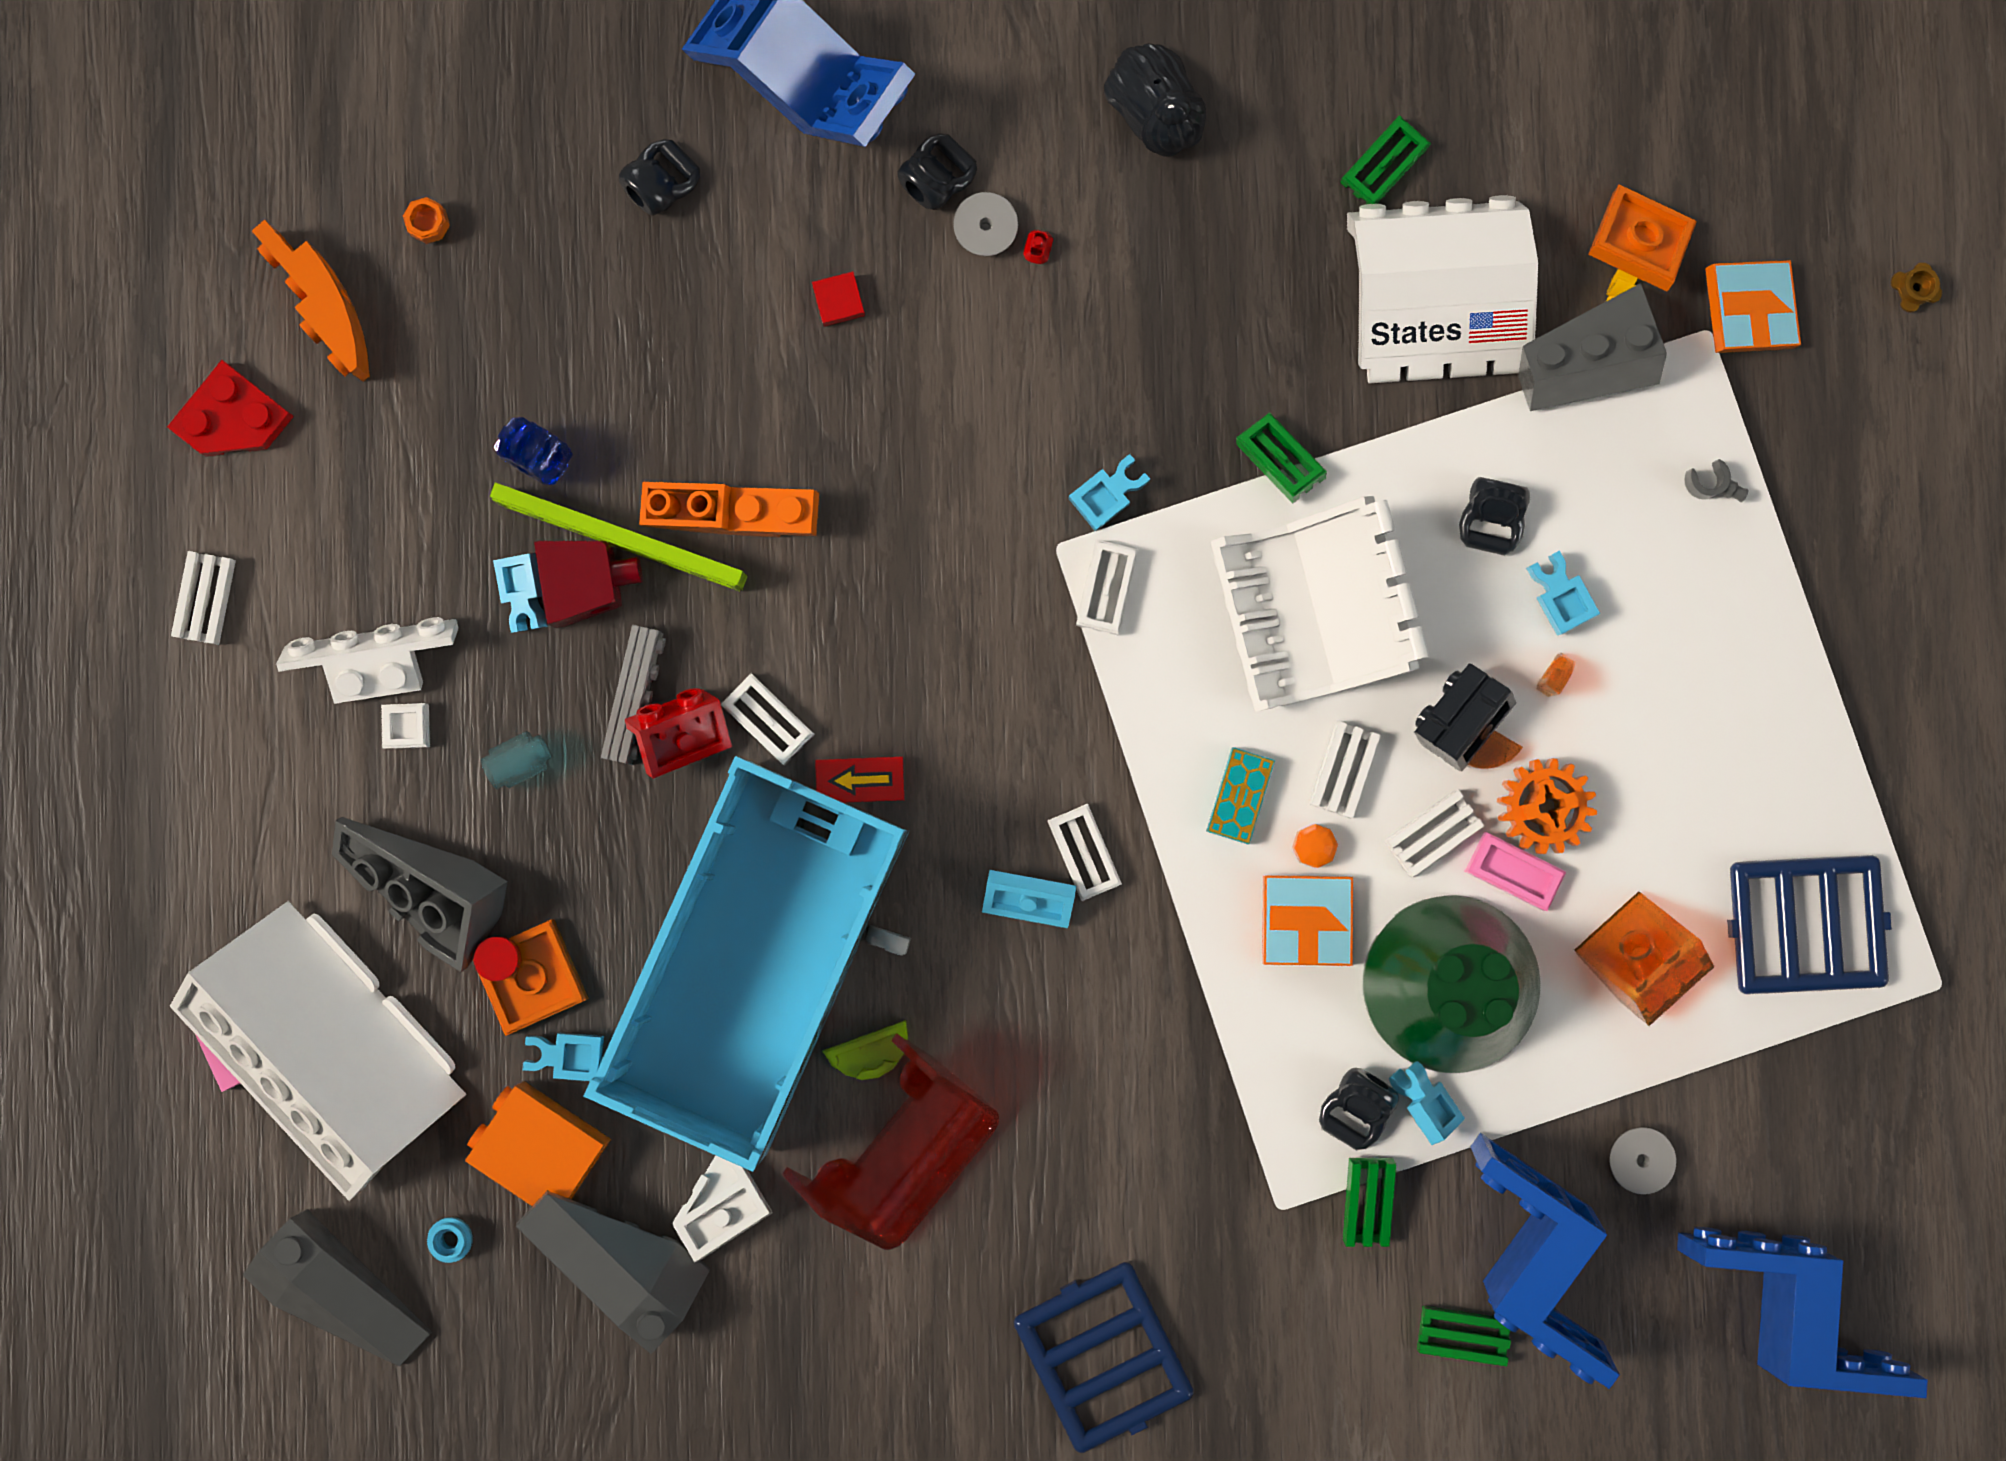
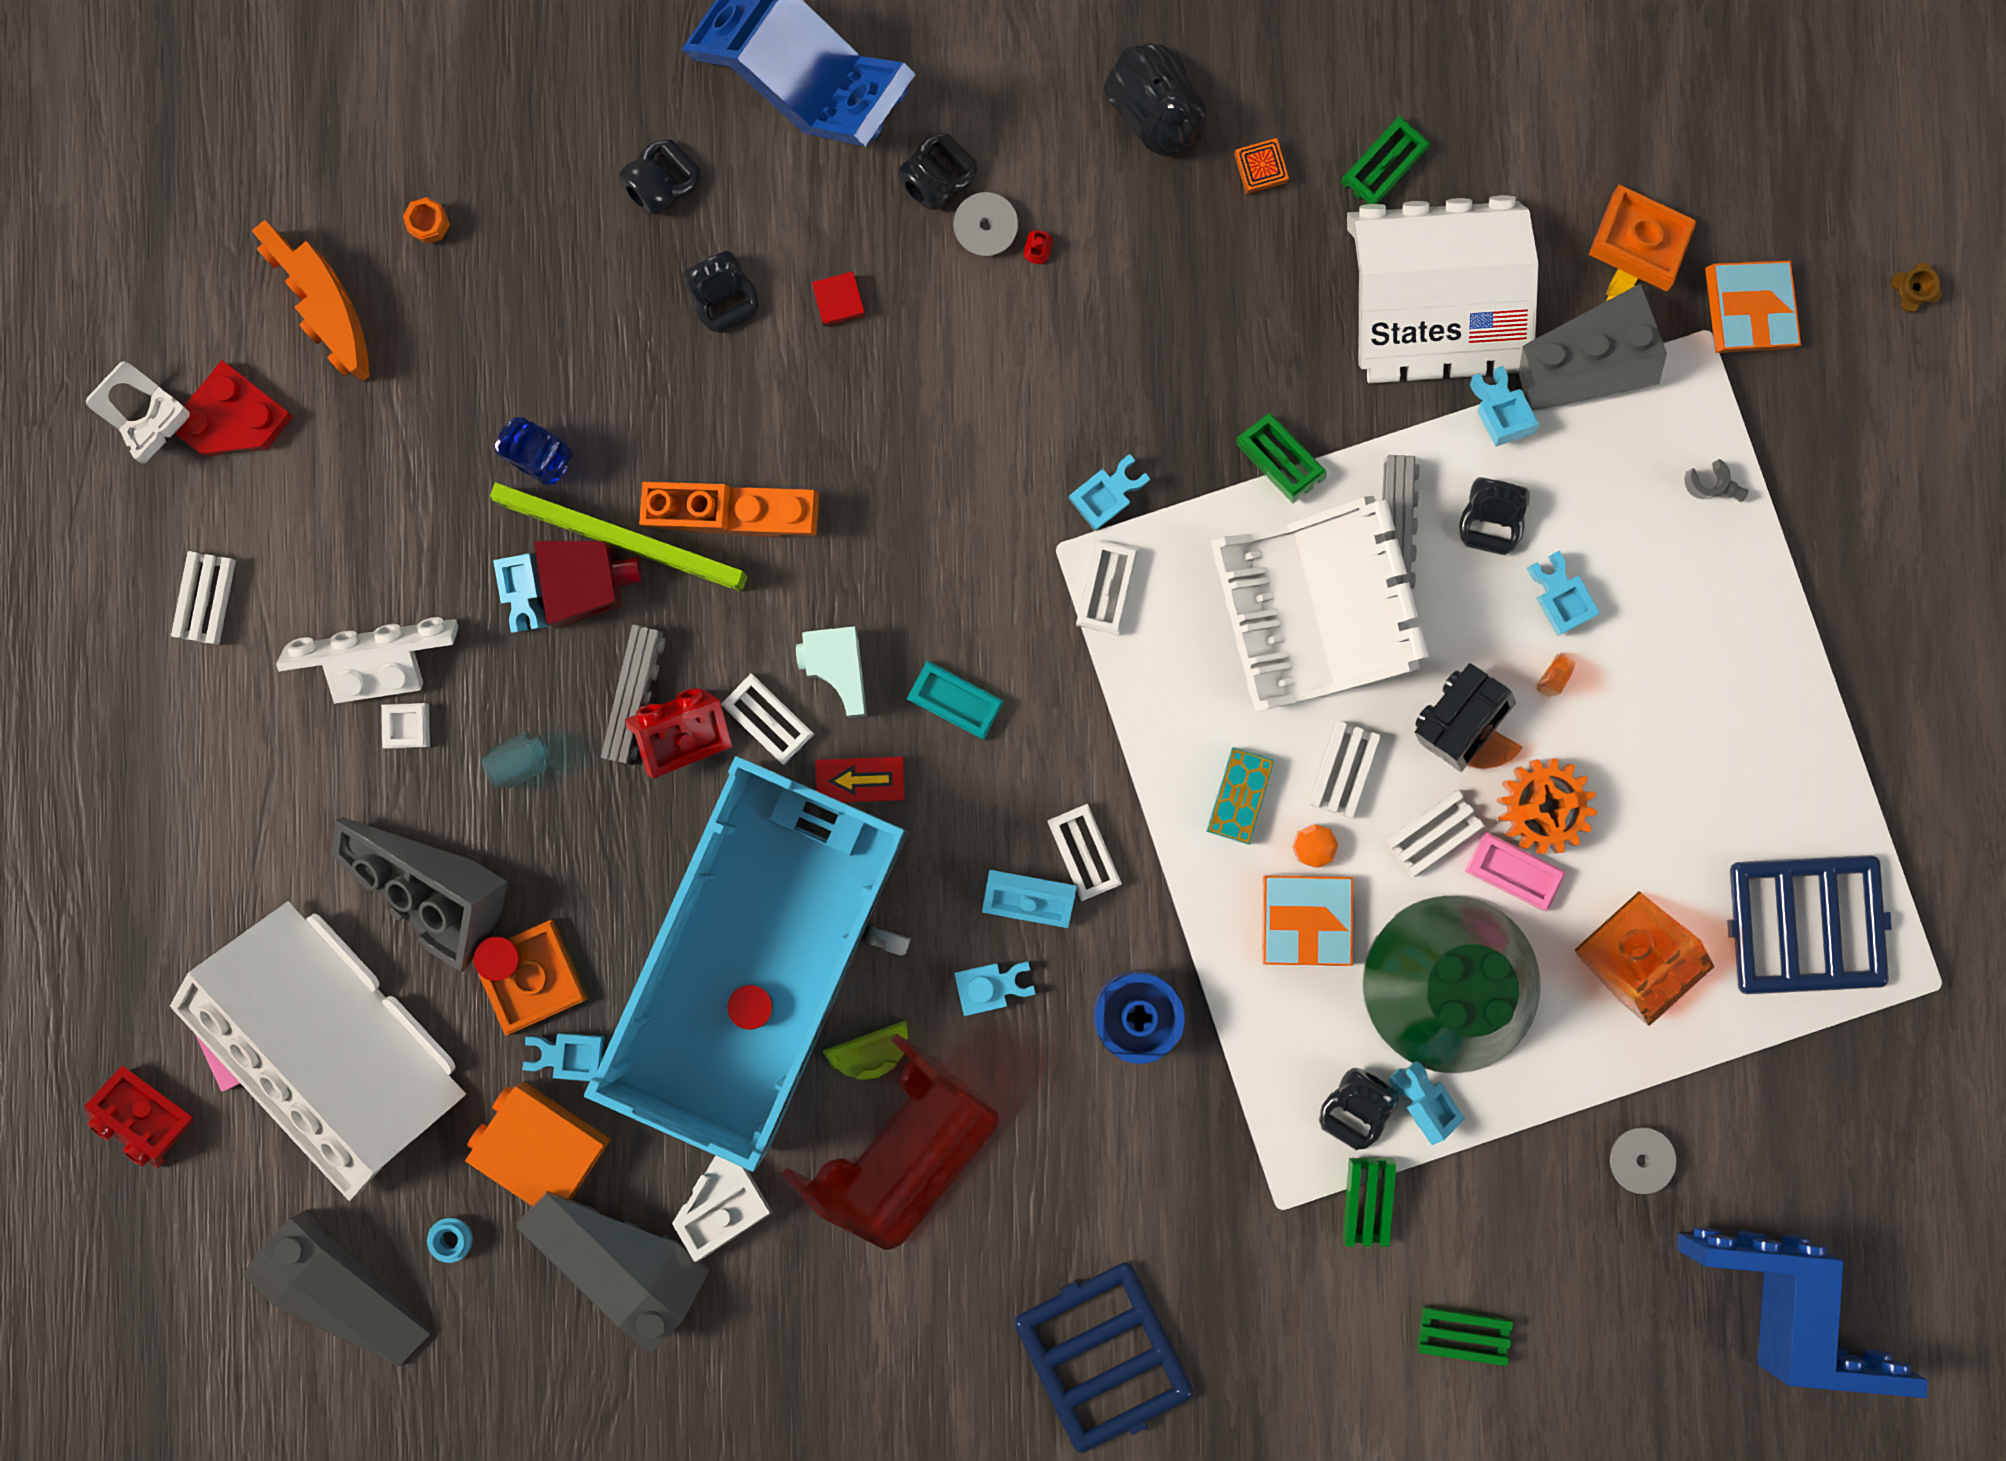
blue bracket [1470,1132,1620,1389] -> none
none -> red bracket [84,1065,194,1169]
none -> white piece [86,361,190,464]
none -> black piece [682,251,759,334]
none -> red tile [727,984,774,1030]
none -> light aqua arch [796,626,867,718]
none -> teal tile [907,661,1004,740]
none -> medium azure plate [954,961,1036,1016]
none -> blue brick [1093,971,1185,1064]
none -> tile [1234,138,1289,195]
none -> light grey piece [1382,455,1420,589]
none -> medium azure plate [1470,366,1539,447]

